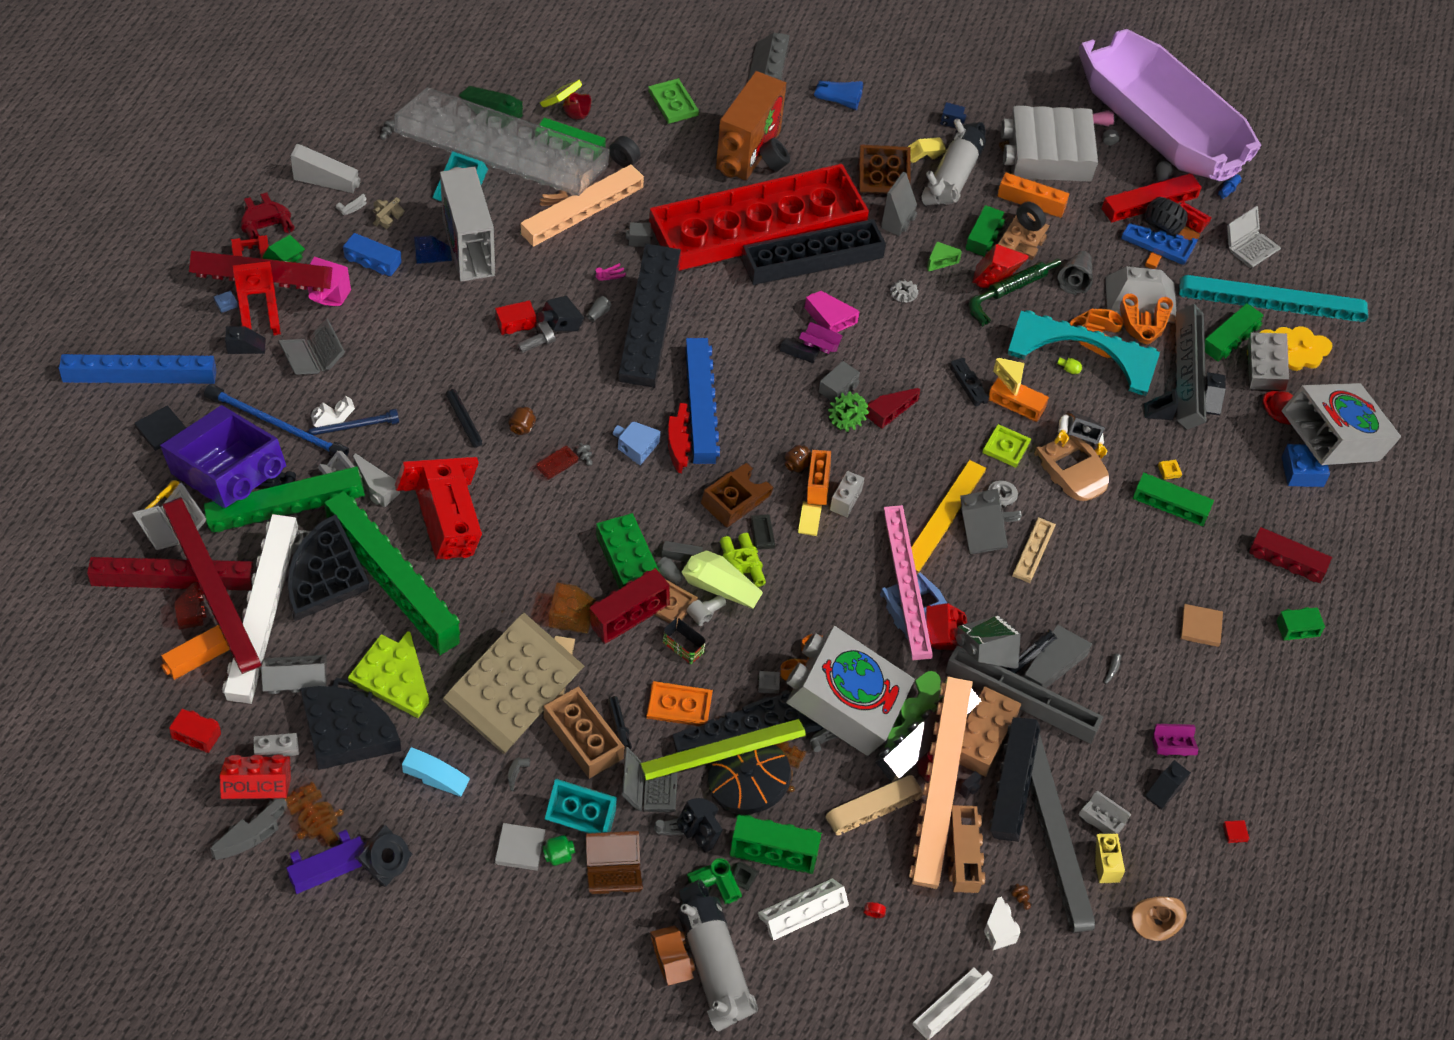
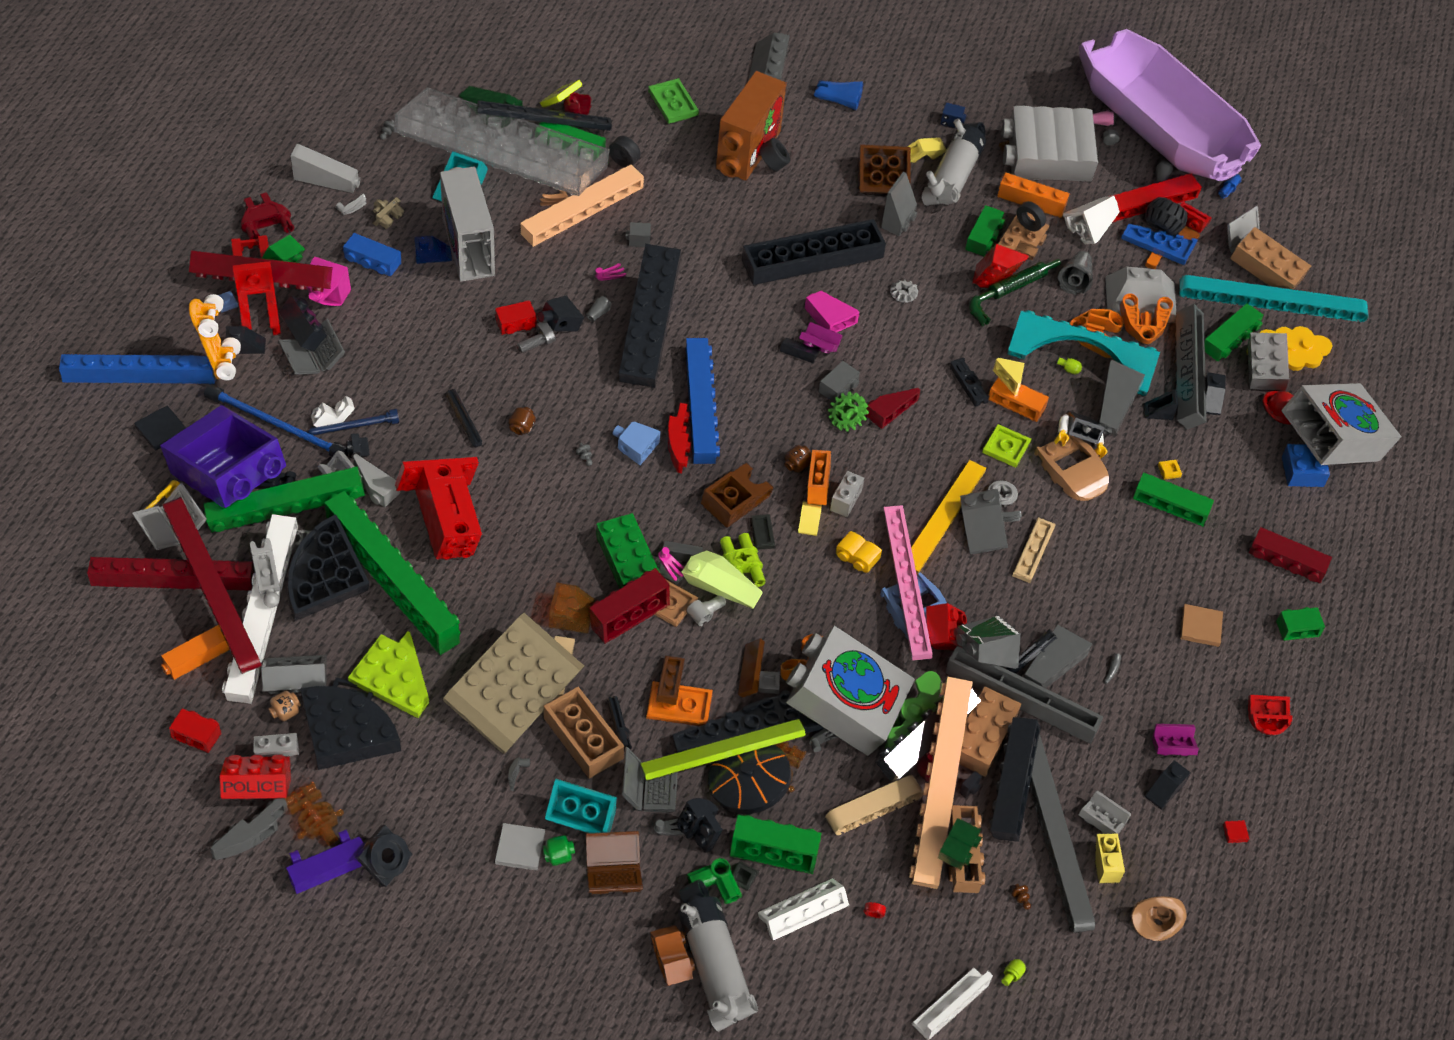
clear red slope [175,582,207,630] -> none
medium azure slope [402,747,470,797] -> none
clear red plate [537,445,578,480] -> none
red plate [649,164,869,270] -> none
piece [663,618,705,664] -> none
bright green slope [927,242,962,272] -> none
white slope [984,897,1020,950] -> none
none -> piece [189,294,241,380]
none -> light grey plate [250,538,280,608]
none -> medium nougat head [268,691,301,721]
none -> black brick [279,296,327,351]
none -> black bracket [346,433,370,458]
none -> black tile [477,101,612,131]
none -> reddish brown tile [656,656,685,705]
none -> dark pink piece [658,547,684,581]
none -> reddish brown tile [738,639,765,697]
none -> yellow brick [836,531,882,573]
none -> dark green brick [938,818,982,870]
none -> lime cylinder [1001,959,1026,986]
none -> white slope [1063,196,1119,244]
none -> dark grey slope [1100,360,1145,436]
none -> medium nougat brick [1230,227,1311,290]
none -> red slope [1248,695,1293,735]

